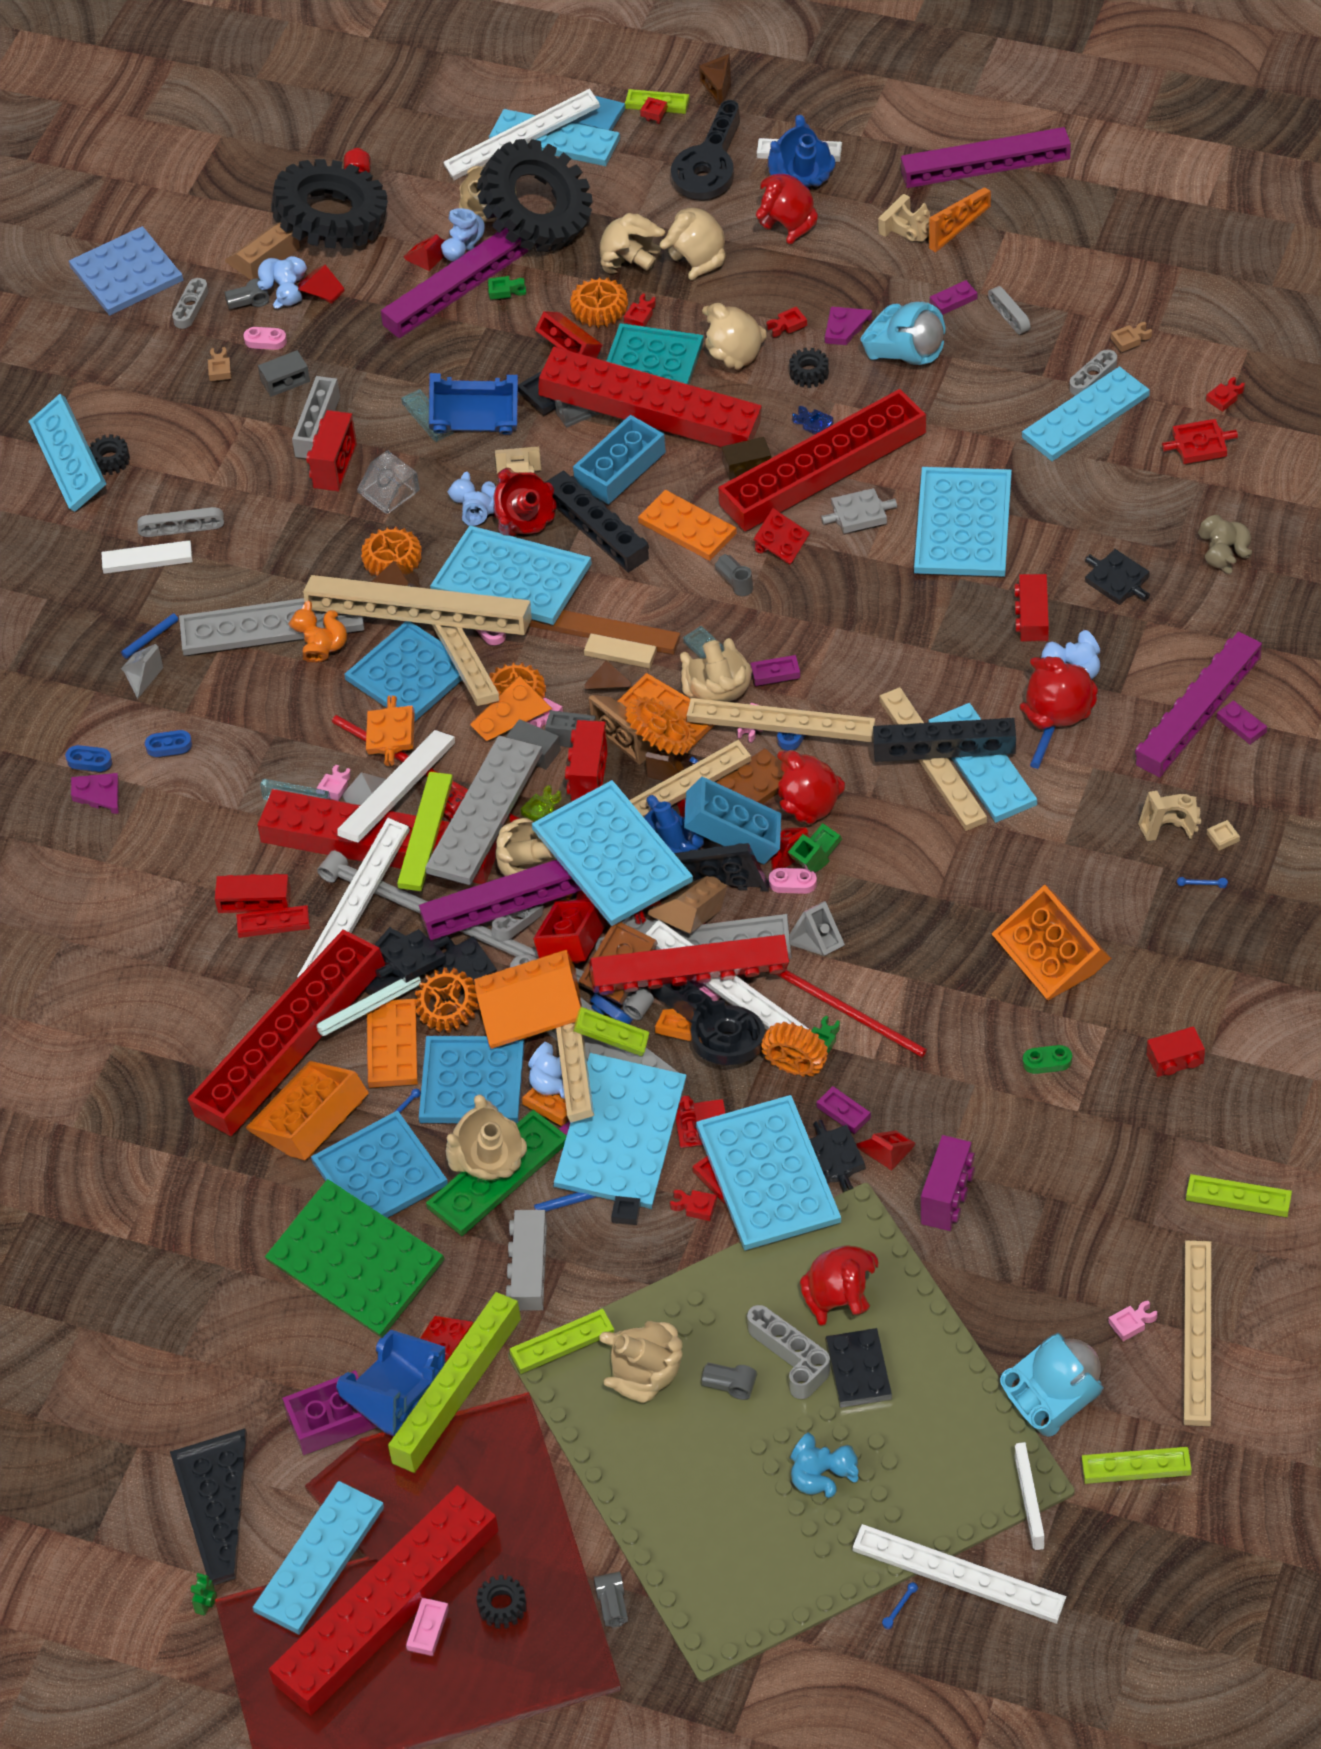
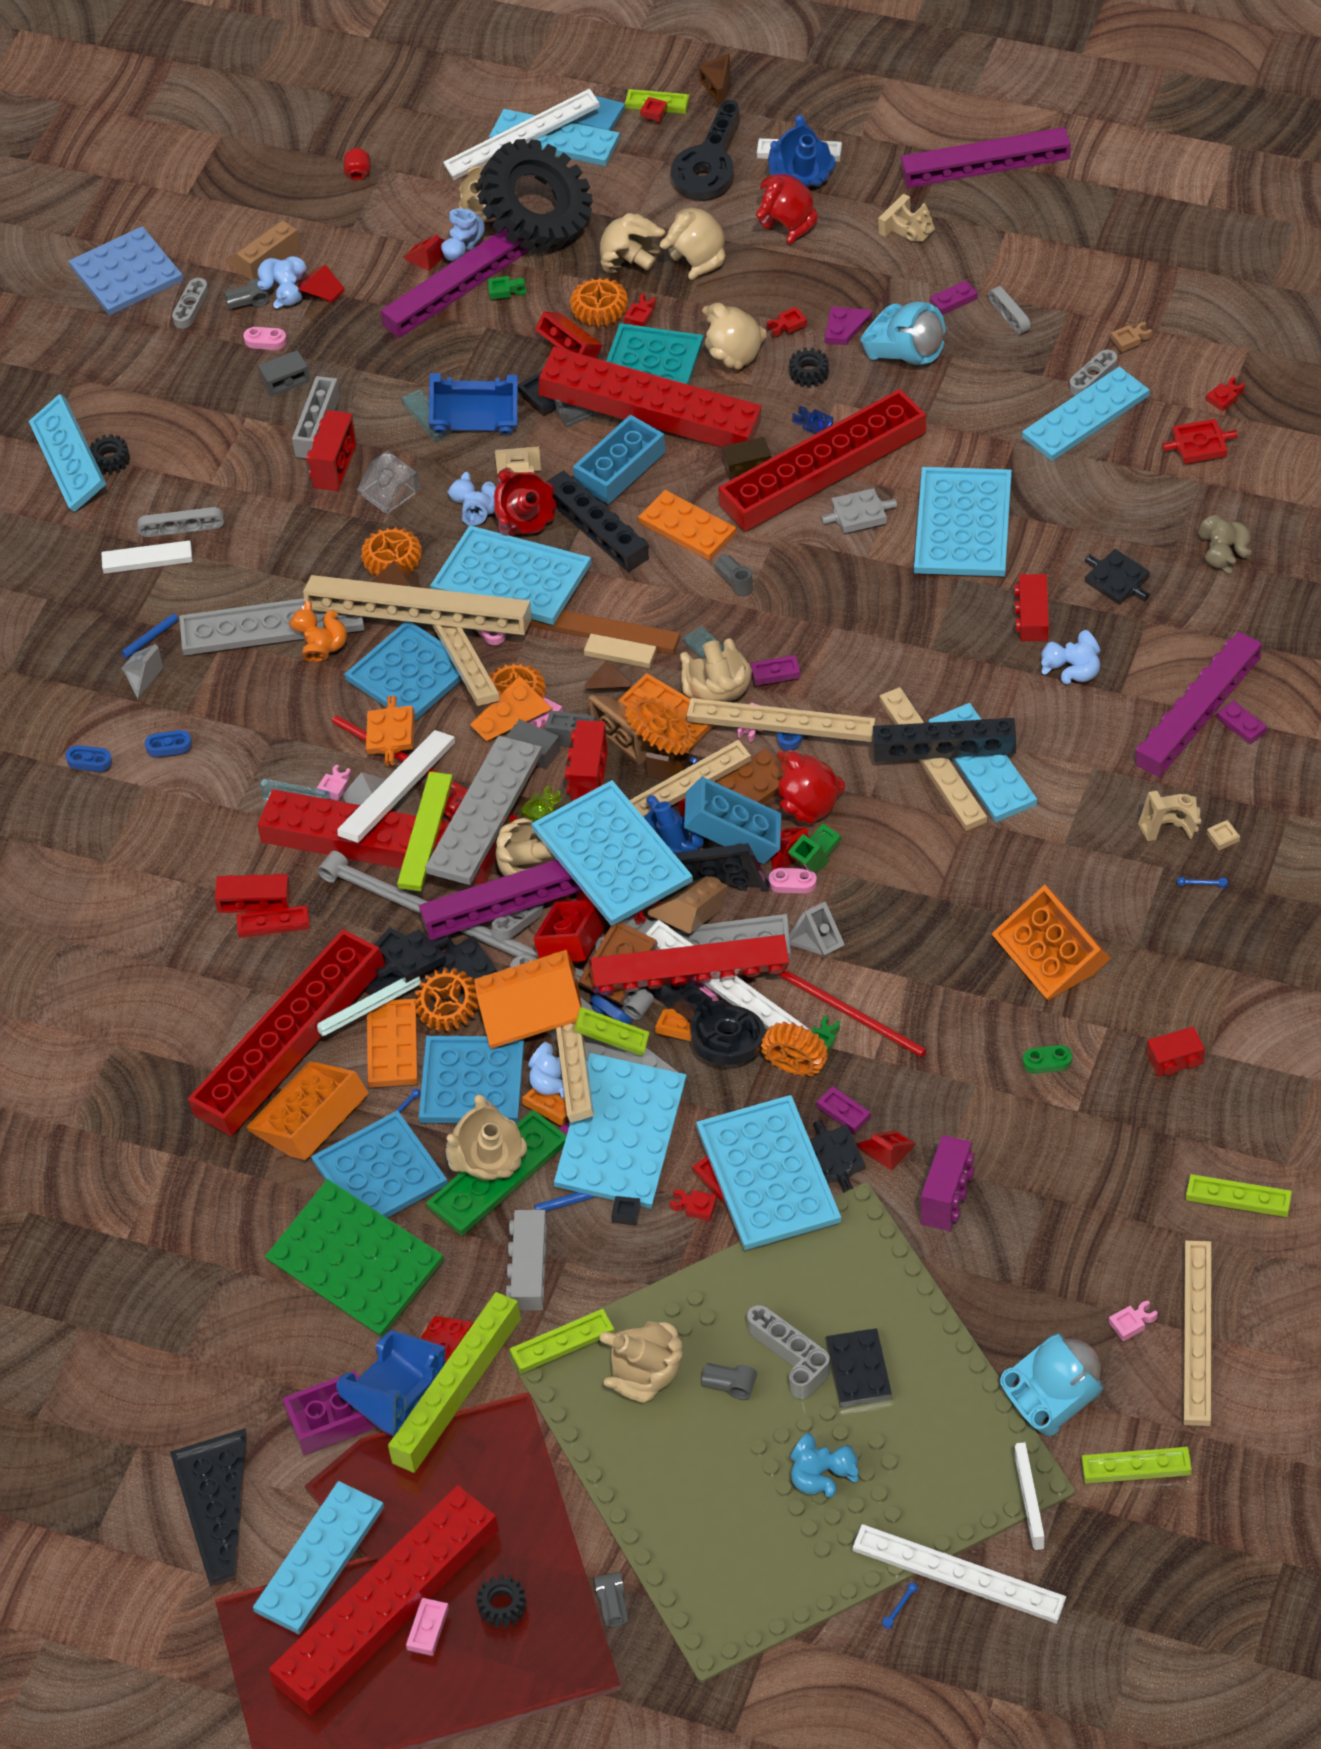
magenta wing [71,773,119,814] -> none
green plate [191,1573,217,1616] -> none
medium nougat plate [208,347,231,381] -> none
black tyre [271,159,388,249] -> none
white tile [297,818,410,977] -> none
red hinge [676,1096,725,1148] -> none
red hinge [753,508,810,565] -> none
red piece [800,1245,879,1326] -> none
orange wing [929,187,991,252] -> none
red piece [1019,656,1098,730] -> none
blue bar [1030,726,1056,769] -> none

